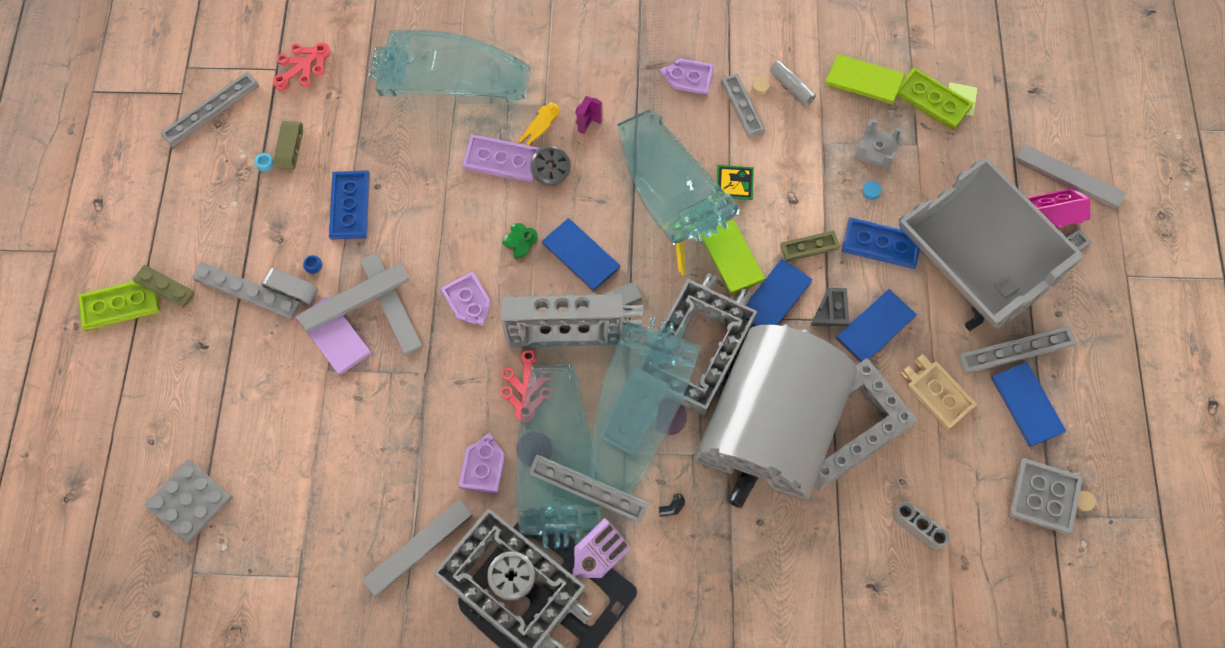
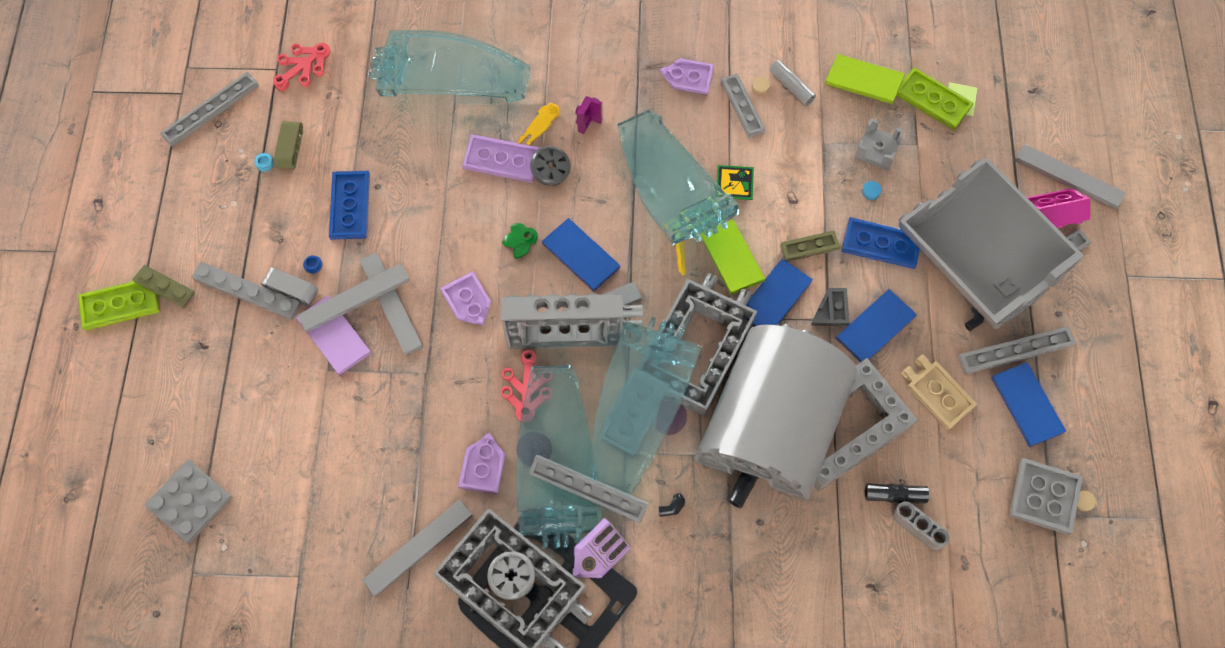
none -> black axle [864,483,929,503]

